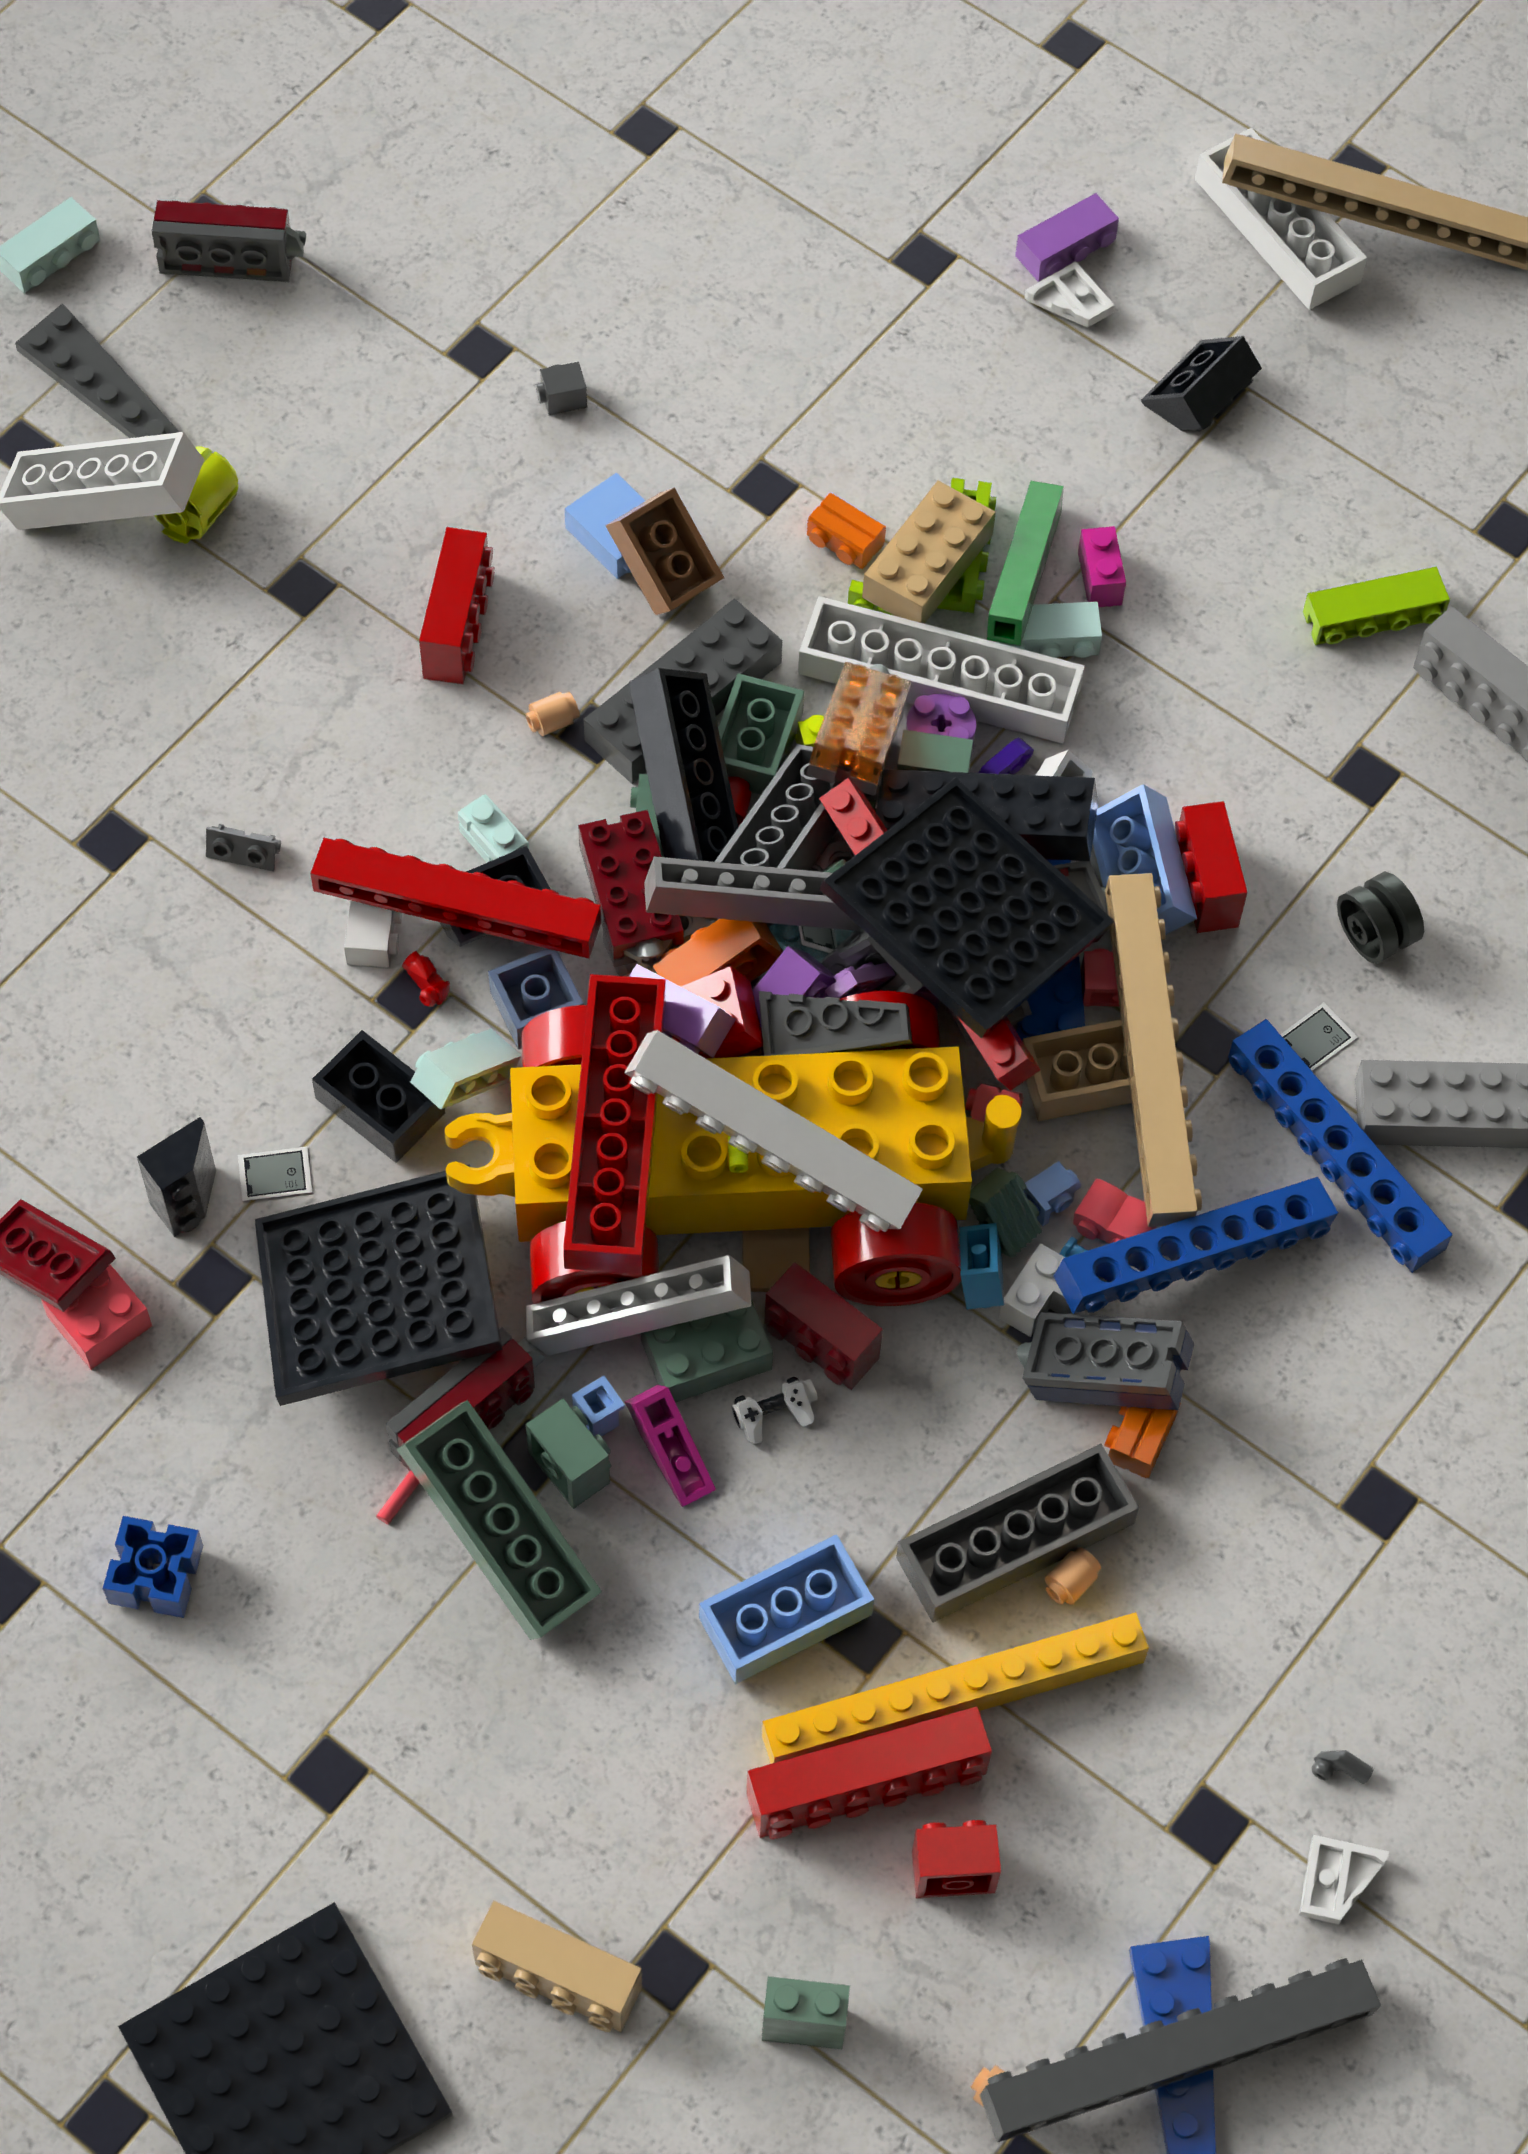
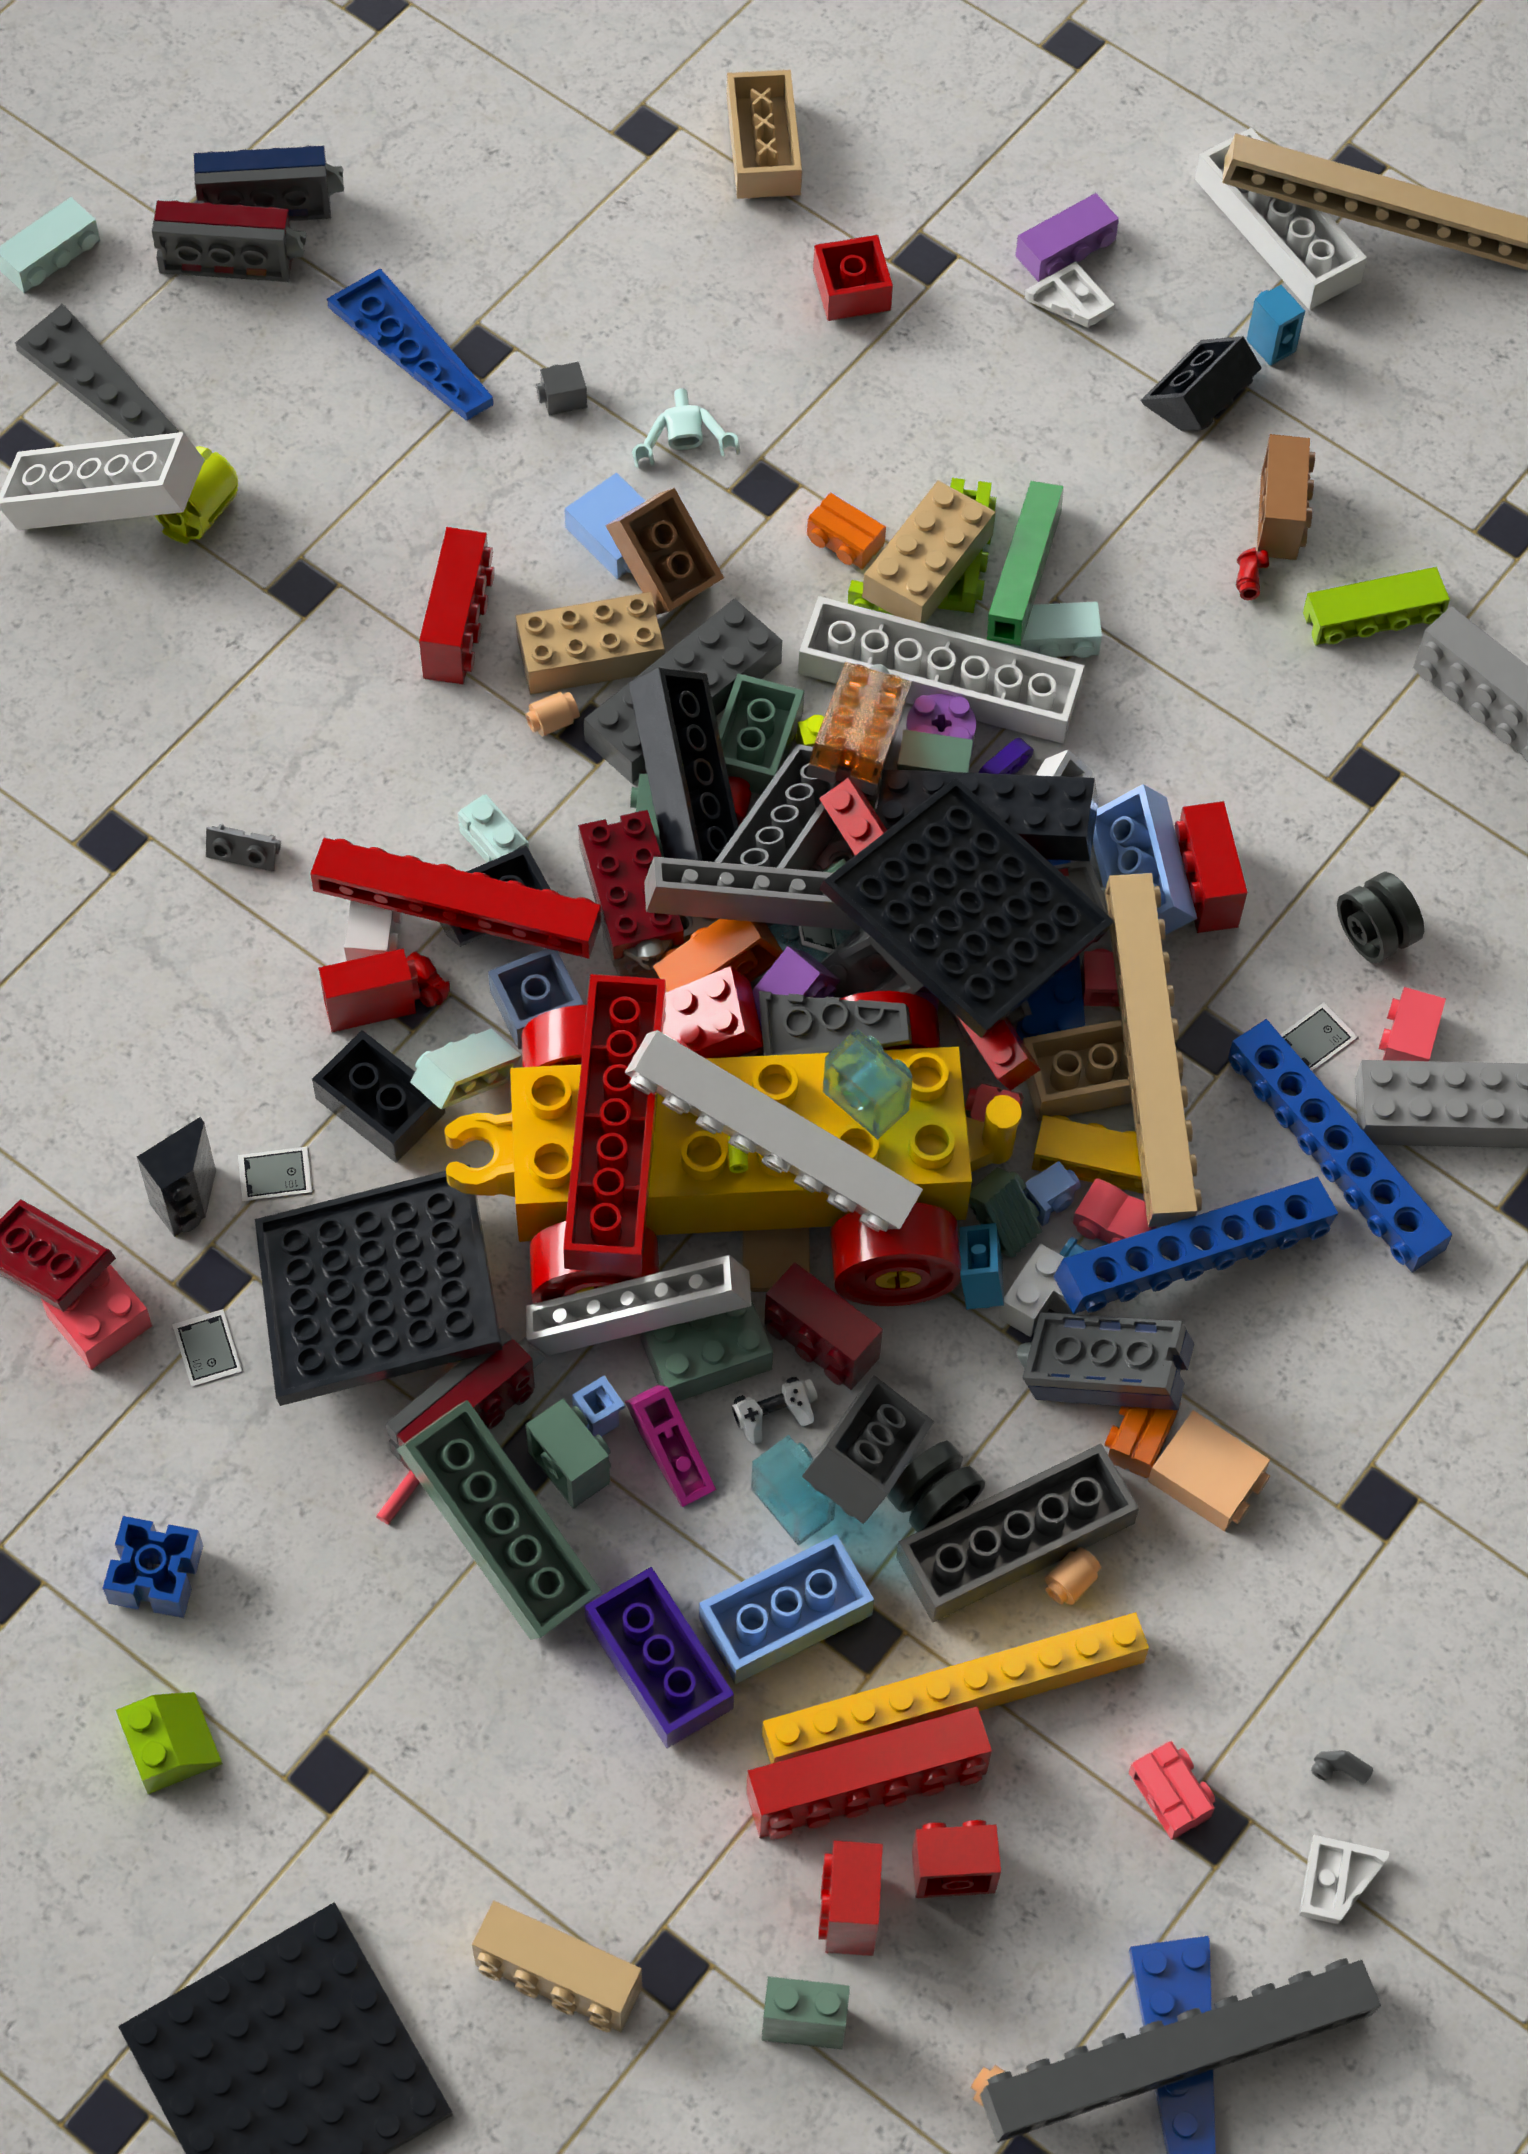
medium lavender brick [629,964,736,1058] -> none
lavender plate [825,962,896,999] -> none
dark pink brick [1078,526,1126,608] -> none
none -> lime slope [116,1692,222,1795]
none -> sticker [172,1309,242,1387]
none -> dark grey piece [194,146,344,221]
none -> red brick [318,948,421,1032]
none -> blue wing [327,268,494,421]
none -> tan brick [515,592,665,695]
none -> dark purple brick [585,1566,734,1749]
none -> light aqua piece [632,388,740,468]
none -> tan brick [727,70,802,199]
none -> clear light blue brick [751,1435,836,1546]
none -> dark grey brick [801,1375,935,1524]
none -> red brick [813,235,893,321]
none -> red brick [818,1841,883,1956]
none -> clear light blue brick [823,1029,913,1140]
none -> pearl dark grey wheel [887,1441,985,1532]
none -> yellow brick [1032,1115,1144,1194]
none -> coral brick [1129,1741,1215,1840]
none -> light nougat brick [1148,1410,1270,1531]
none -> red arm [1235,547,1269,600]
none -> dark azure brick [1246,285,1305,366]
none -> medium nougat brick [1256,434,1315,560]
none -> coral brick [1378,987,1446,1061]

